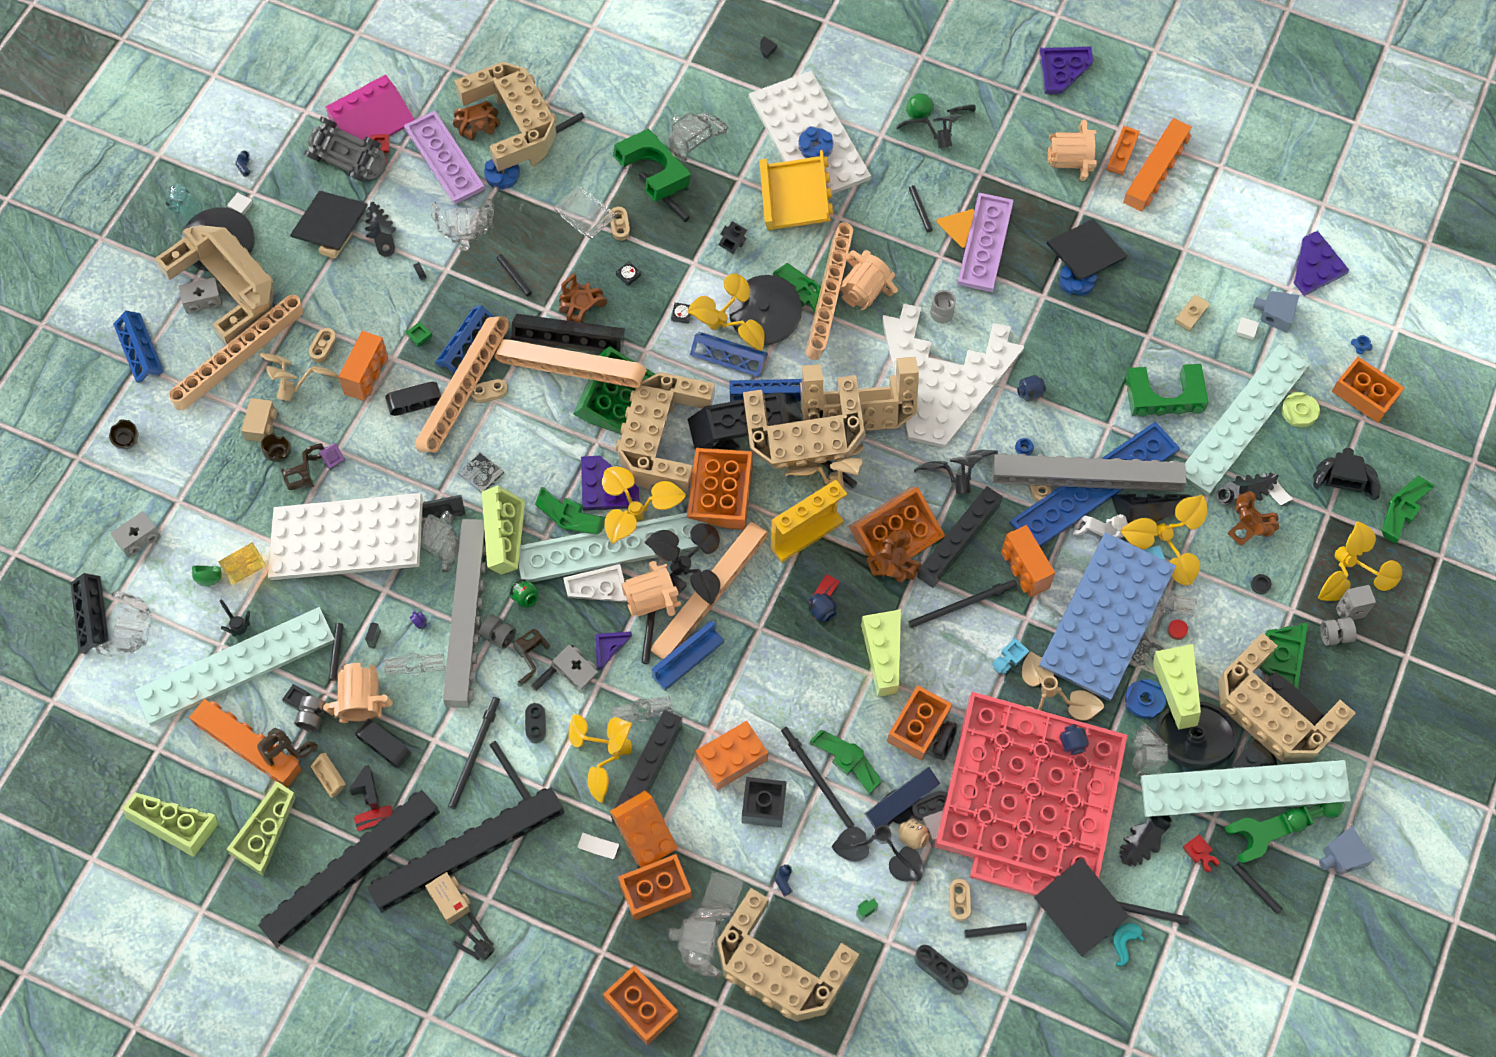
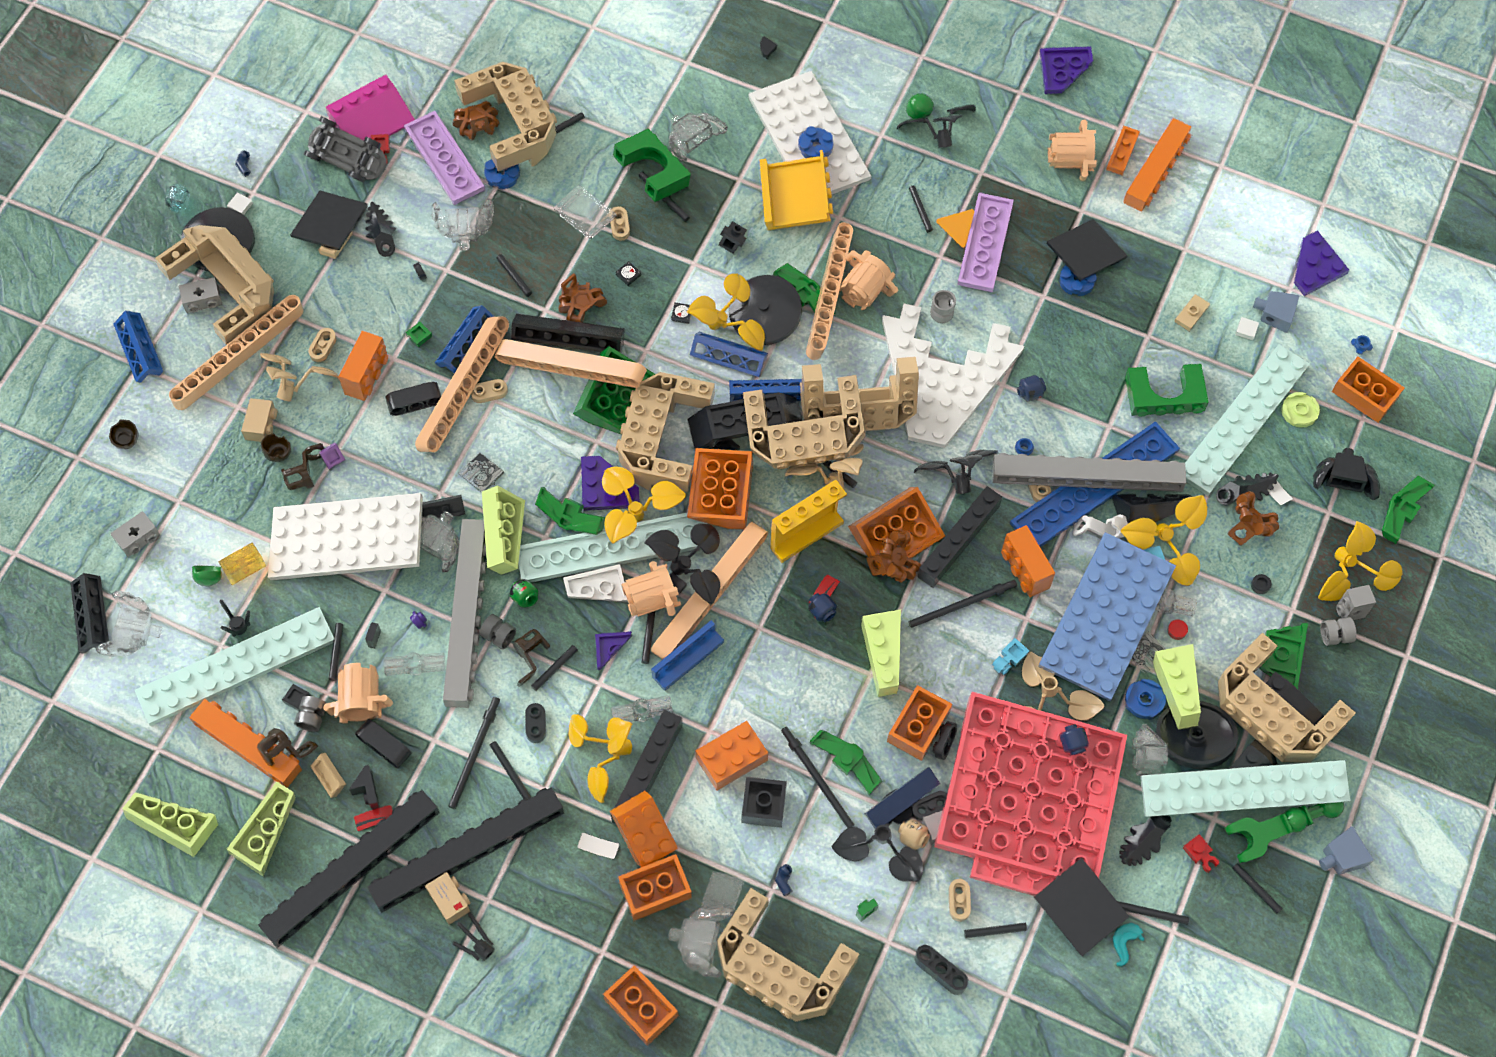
light grey brick [551,645,597,692] -> none

